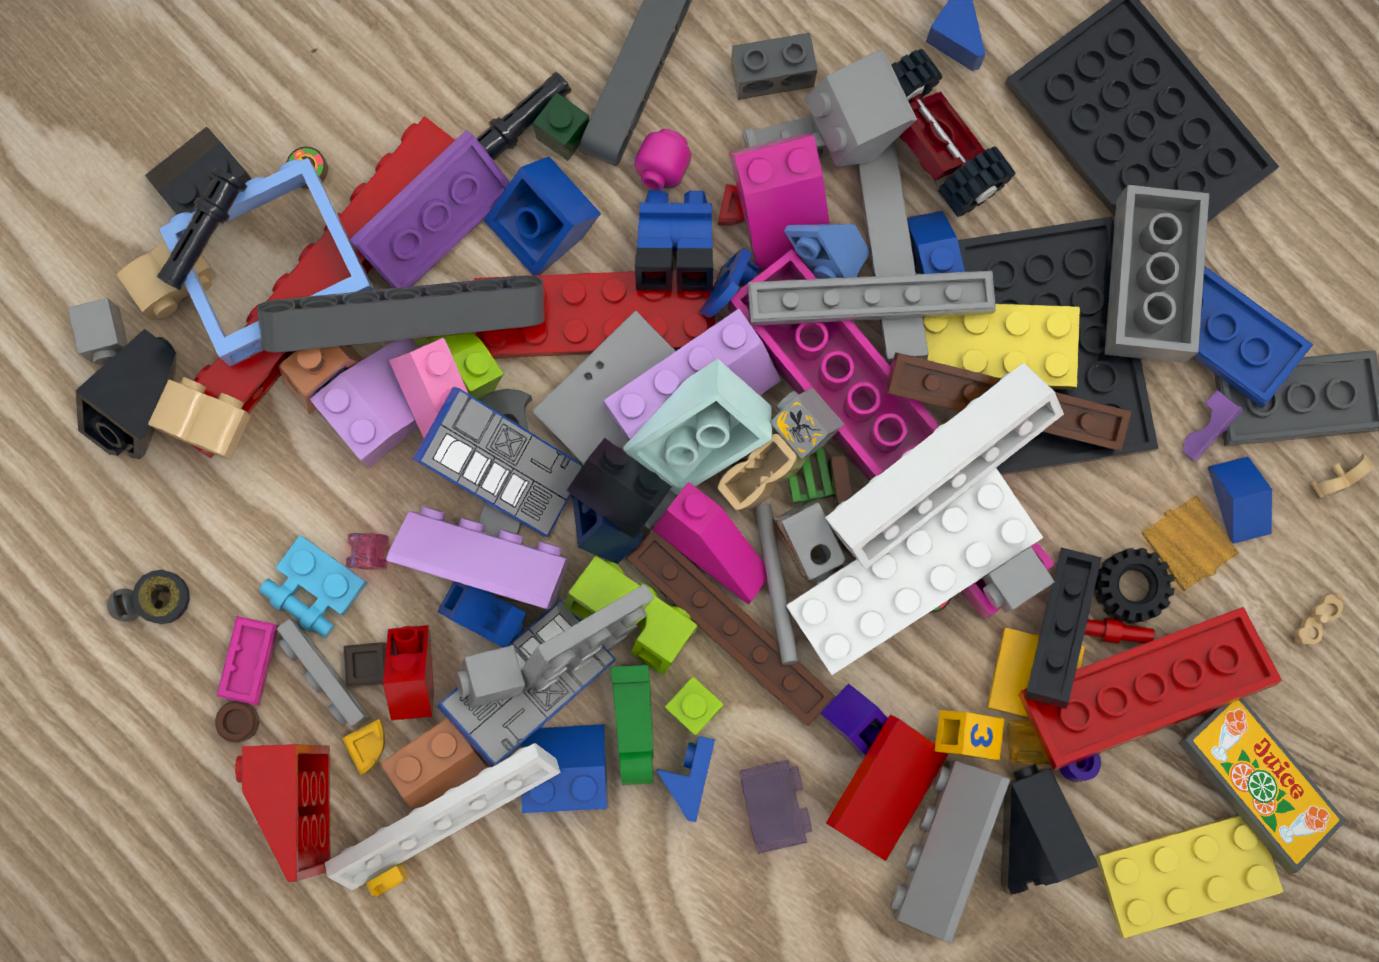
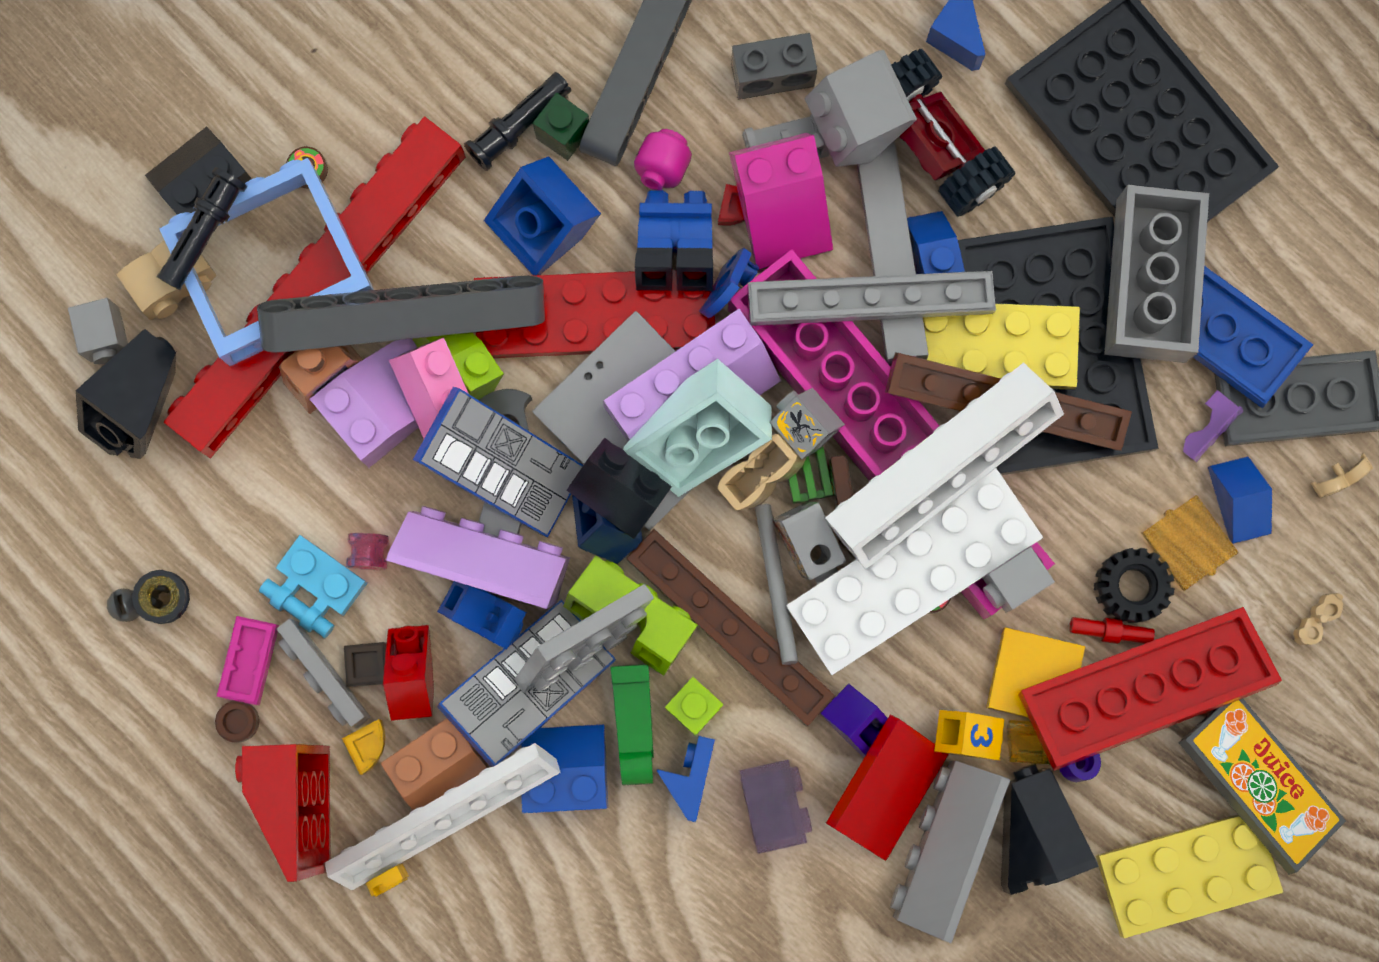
tan brick [148,377,251,461] -> none
medium lavender tile [349,130,510,288] -> none
light grey brick [456,645,525,708] -> none
dark pink slope [652,482,767,604] -> none
medium blue slope [784,223,870,279] -> none
black plate [1025,547,1102,709] -> none

